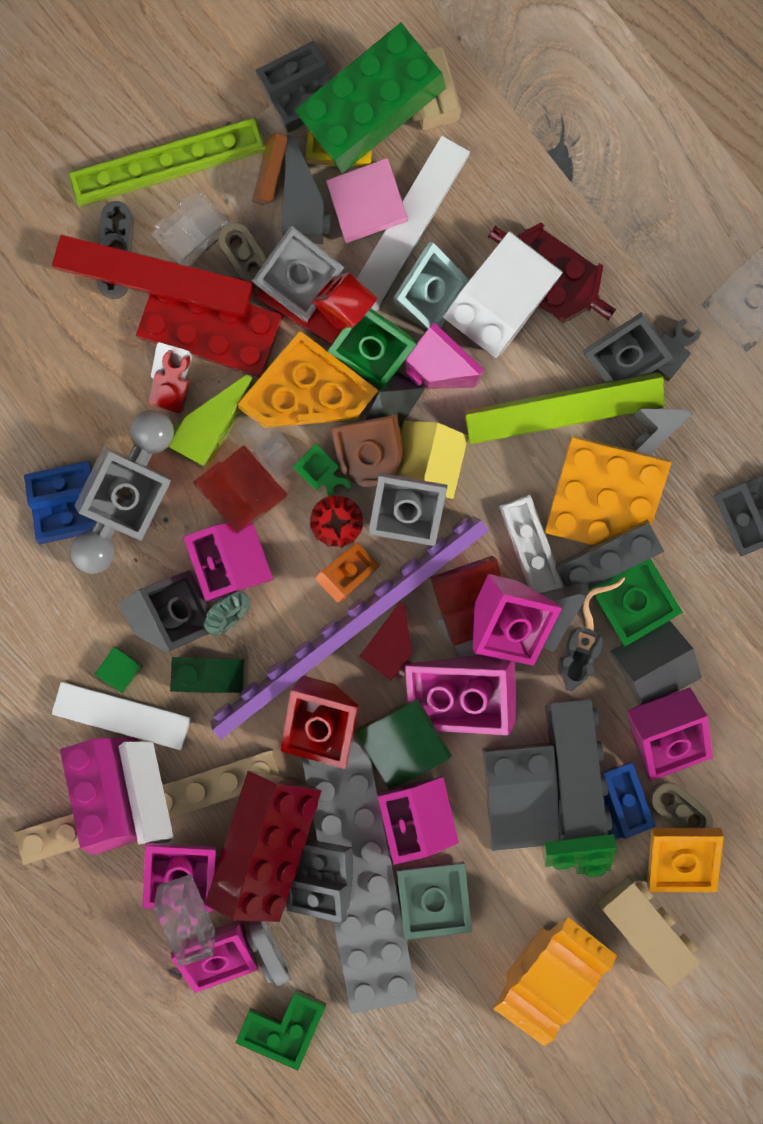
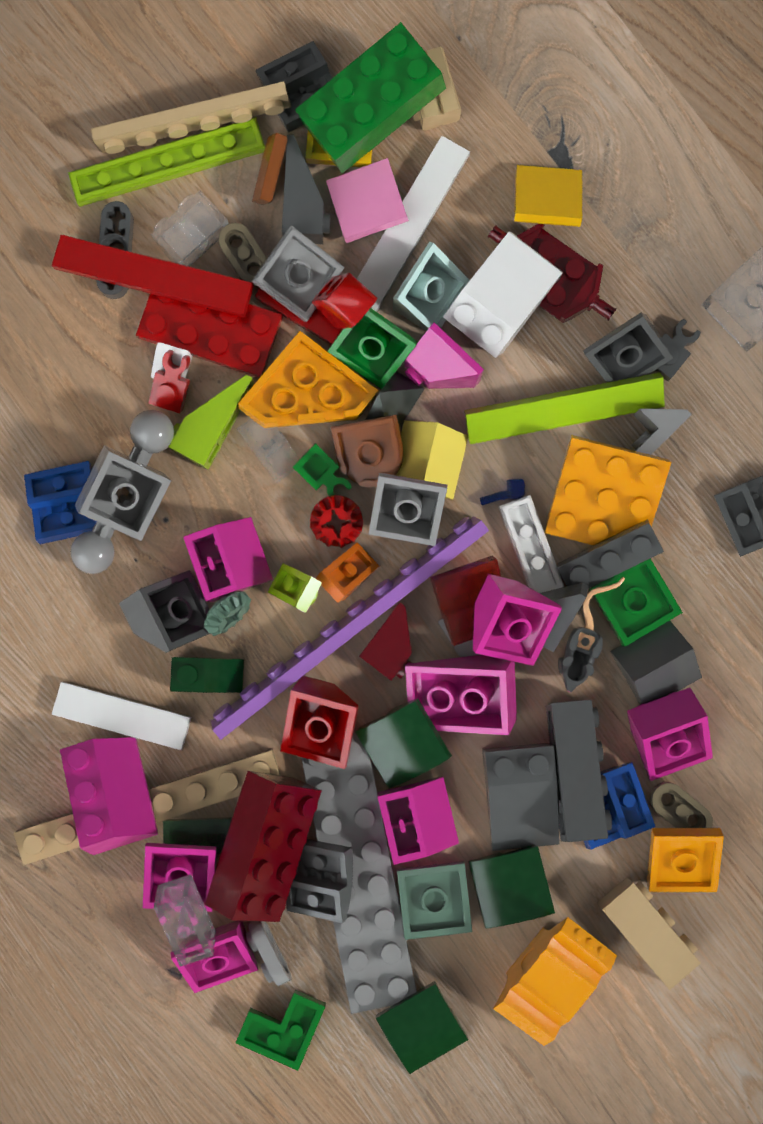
green tile [95,647,143,693] -> none
white tile [118,742,174,844] -> none
clear red slope [193,445,288,534] -> none
green plate [543,834,617,877] -> none
none -> tan plate [91,81,291,154]
none -> clear green plate [163,817,232,854]
none -> lime plate [268,563,322,613]
none -> dark green slope [376,981,469,1074]
none -> dark green slope [468,845,555,929]
none -> clear blue hand [480,479,525,506]
none -> yellow tile [514,165,582,227]

